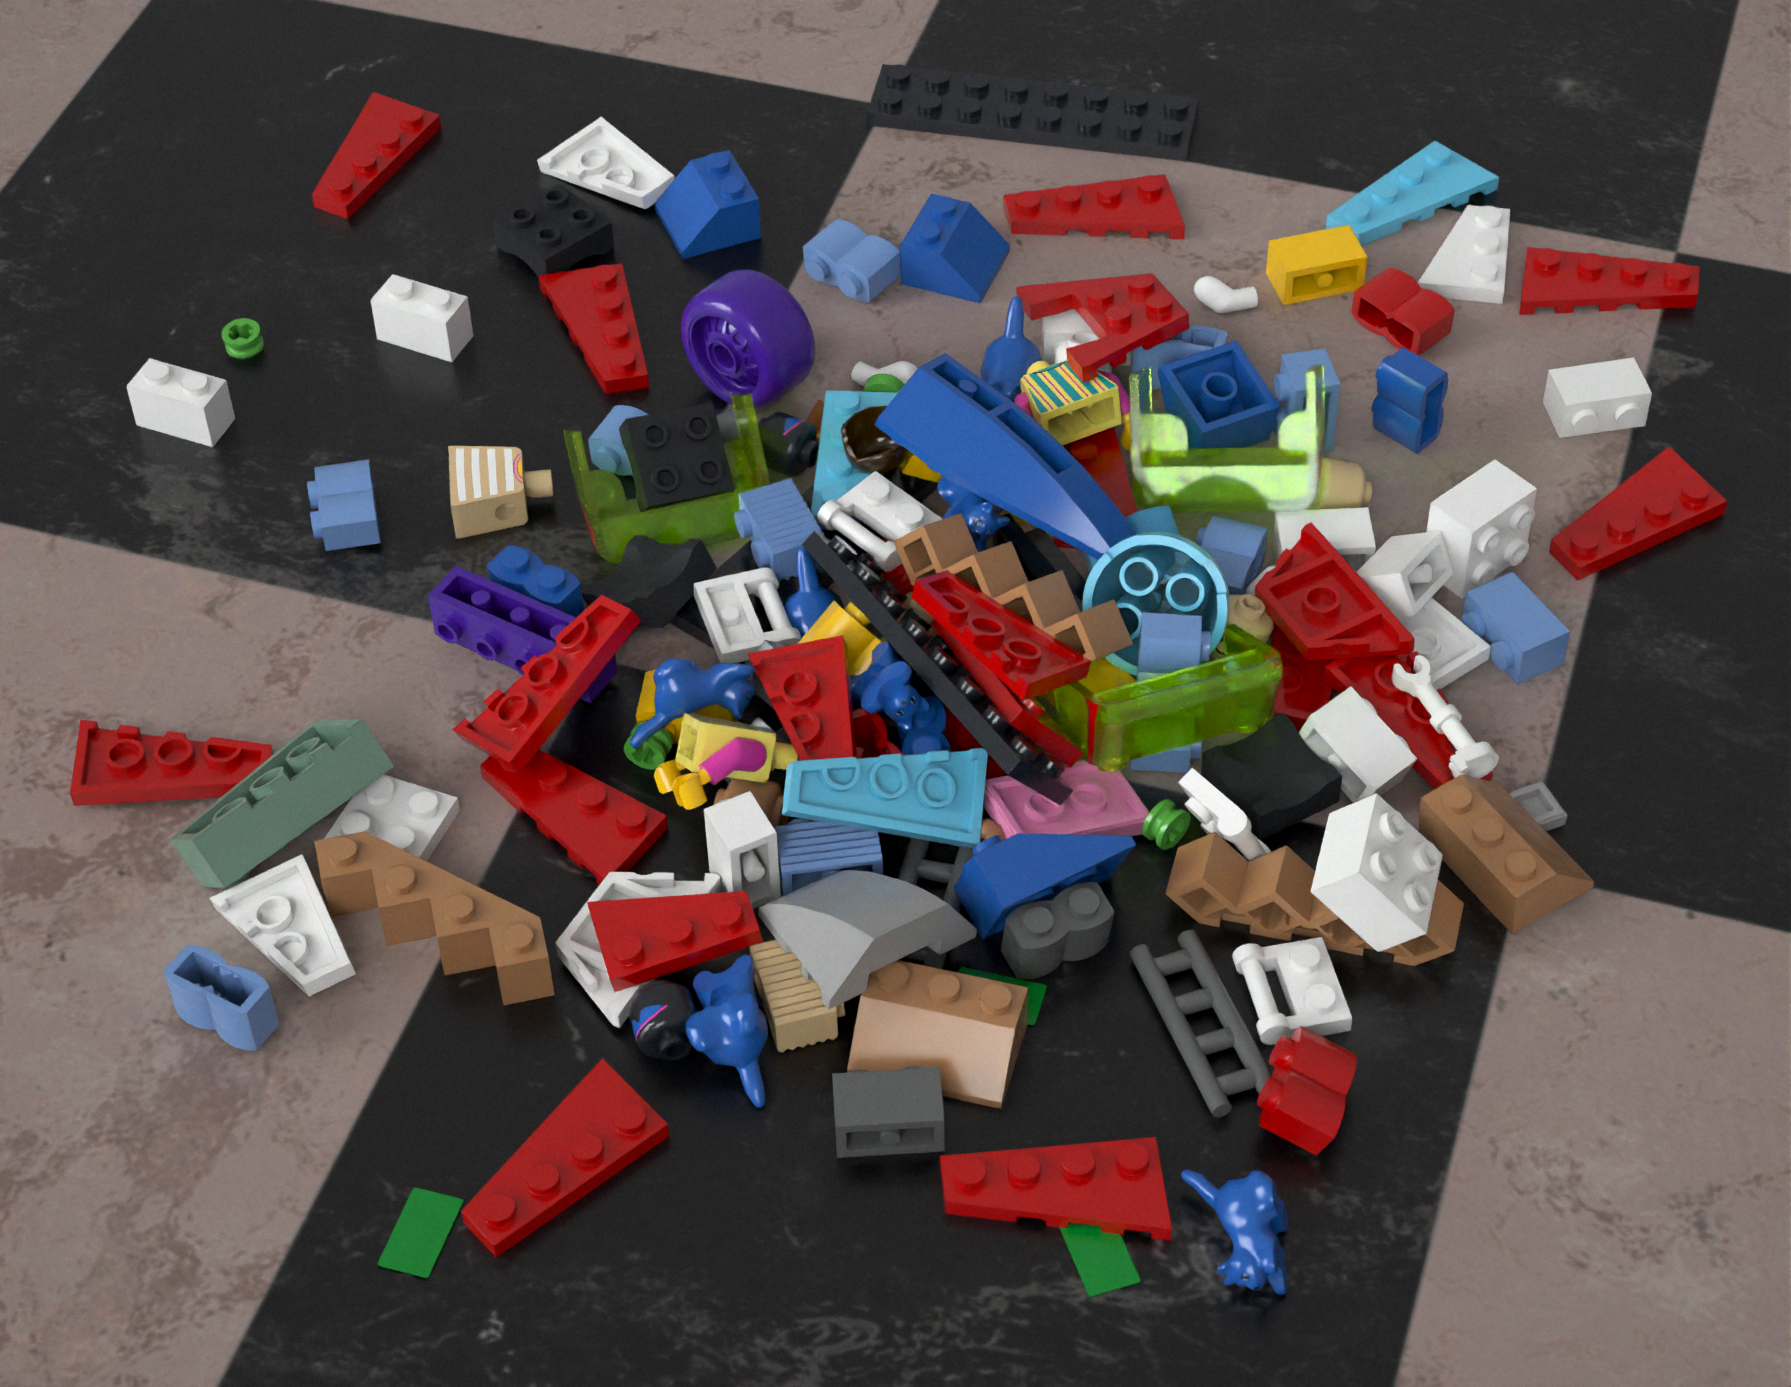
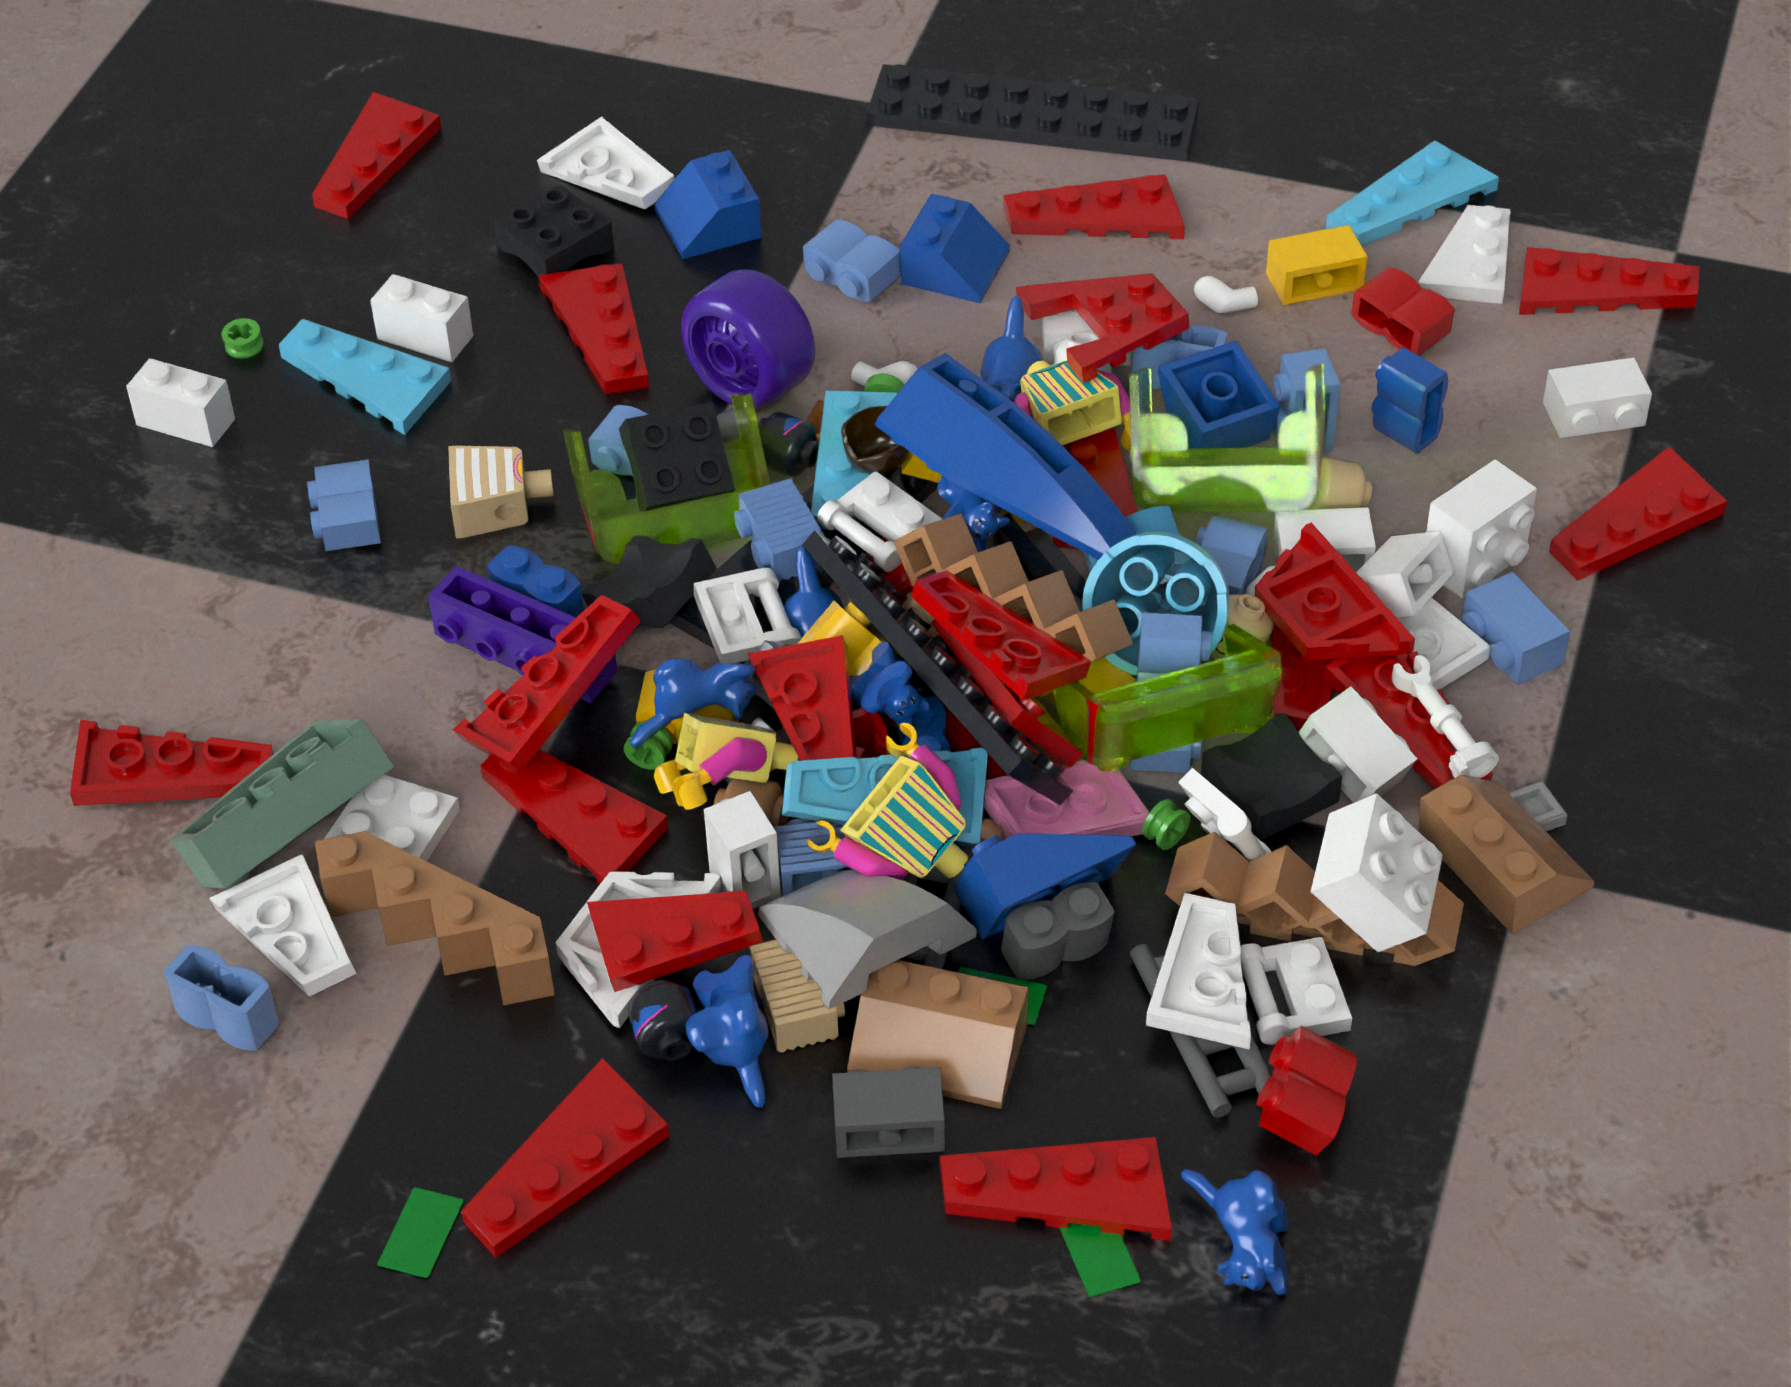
none -> medium azure wing [279,319,451,435]
none -> torso [806,723,968,880]
none -> white wing [1146,893,1251,1050]

